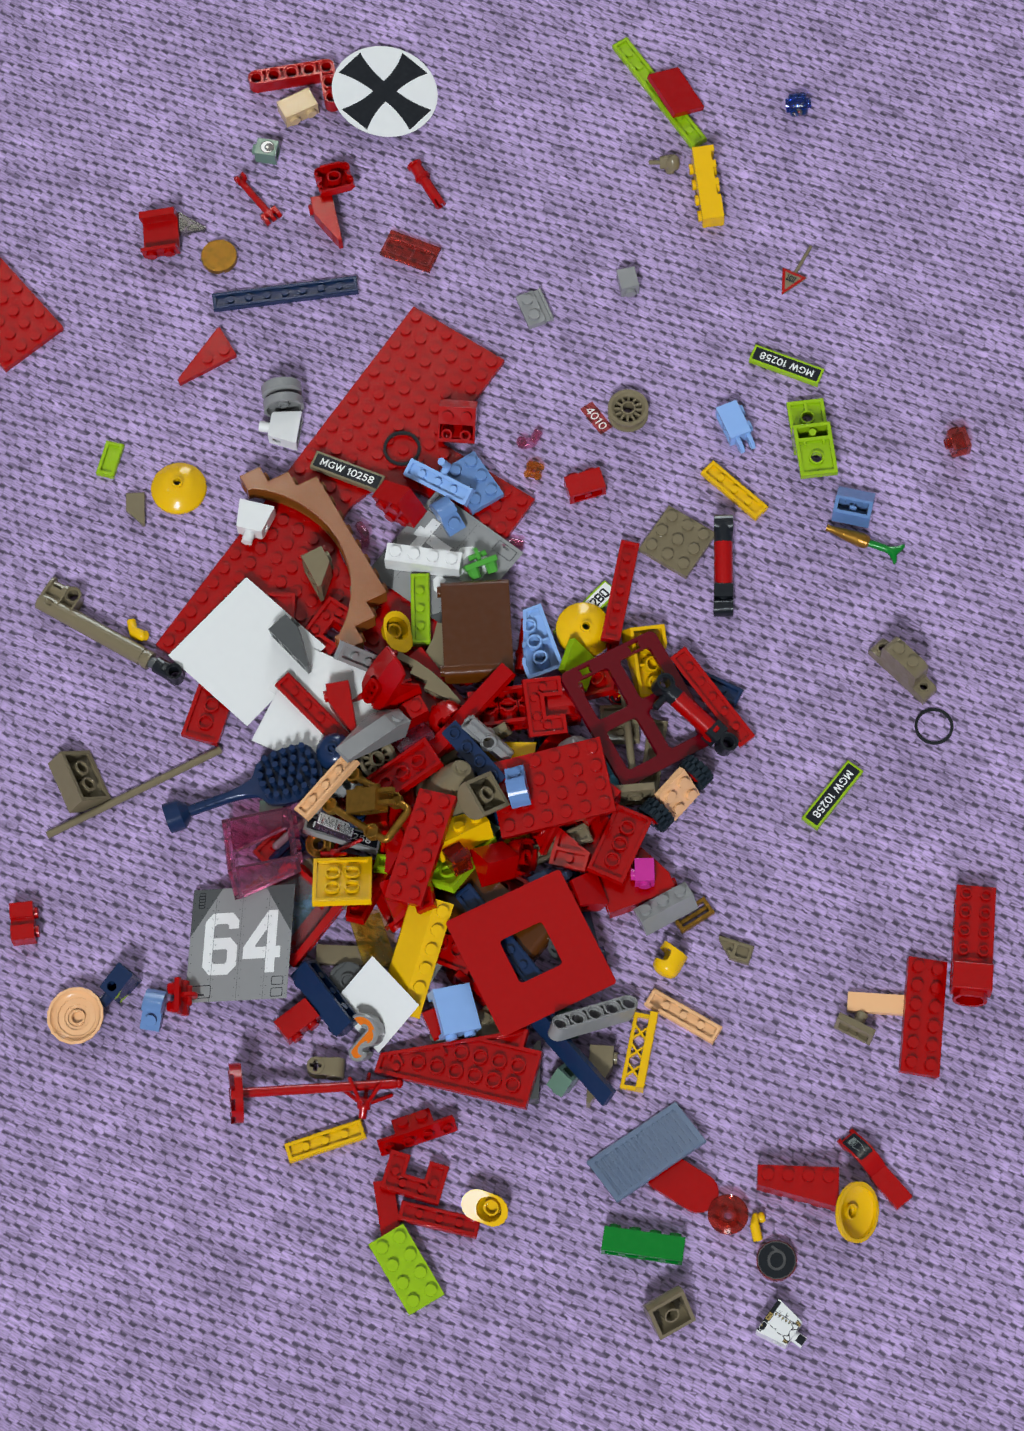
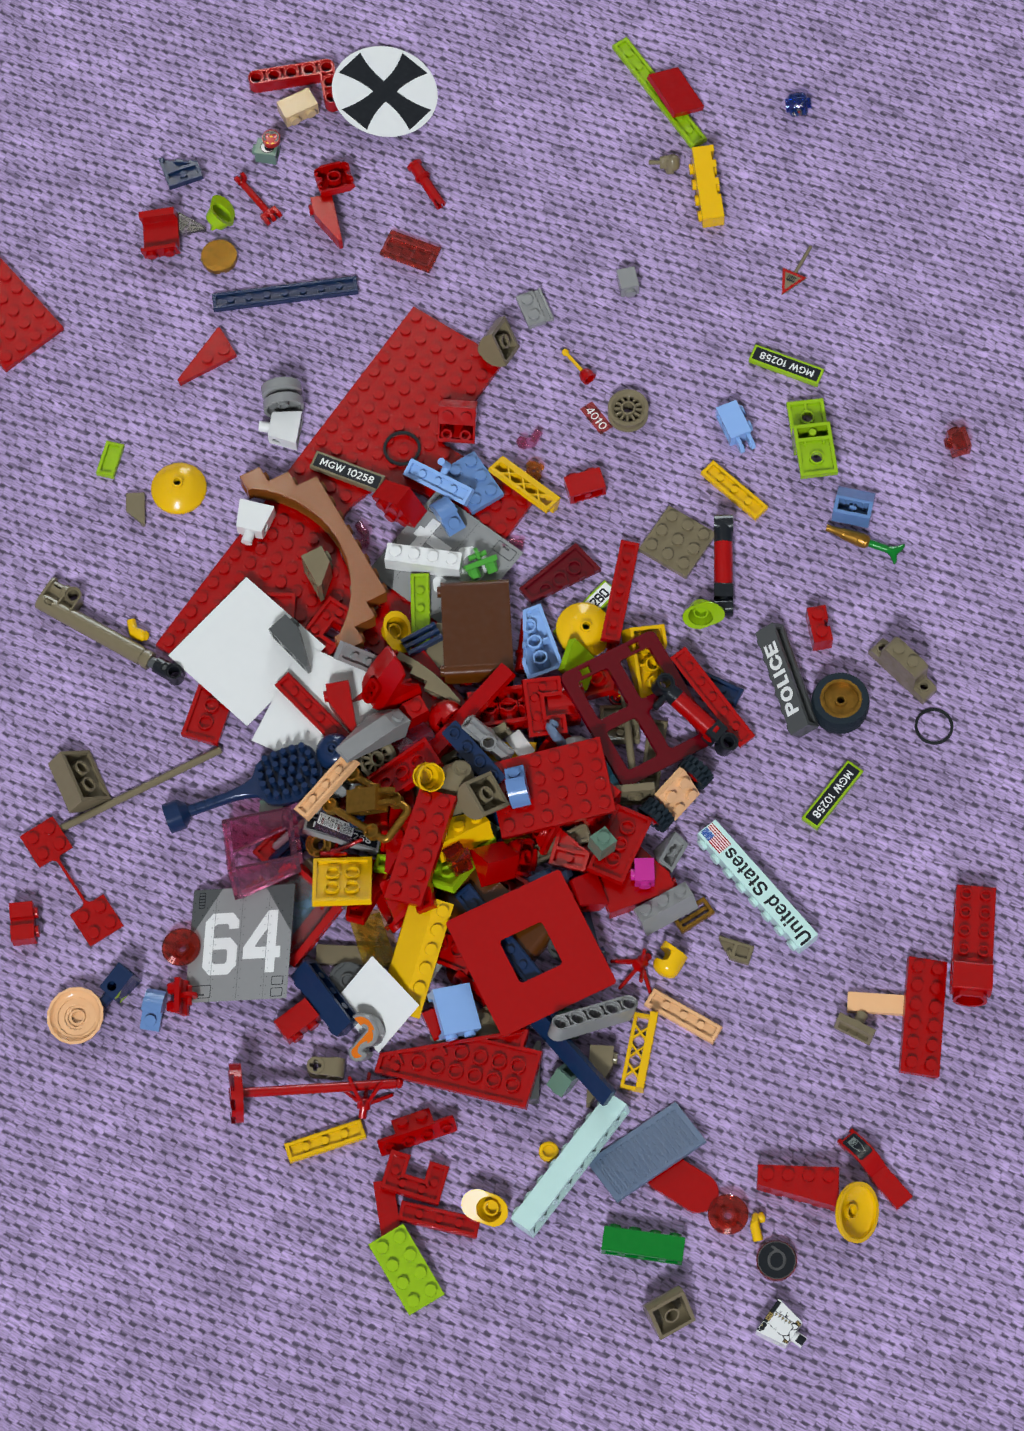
none -> red hinge [19,816,124,947]
none -> dark blue wing [158,158,204,190]
none -> clear red dish [162,928,201,966]
none -> lime piece [206,195,235,231]
none -> tile [262,130,280,148]
none -> dark blue tile [401,622,443,657]
none -> yellow helmet [412,762,445,792]
none -> dark tan brick [478,316,520,367]
none -> yellow fence [488,456,561,513]
none -> white sticker [505,729,535,756]
none -> light aqua brick [511,1095,630,1238]
none -> dark red wing [519,543,601,604]
none -> yellow tile [539,1141,559,1163]
none -> sand blue arm [545,719,566,746]
none -> red hinge [562,349,596,385]
none -> sand green brick [587,826,617,861]
none -> red plant [610,948,652,994]
none -> light grey slope [653,831,688,873]
none -> lime piece [683,599,725,629]
none -> light aqua brick [697,819,818,954]
none -> dark grey brick [755,622,819,737]
none -> red brick [805,605,833,651]
none -> wheel [811,673,870,734]

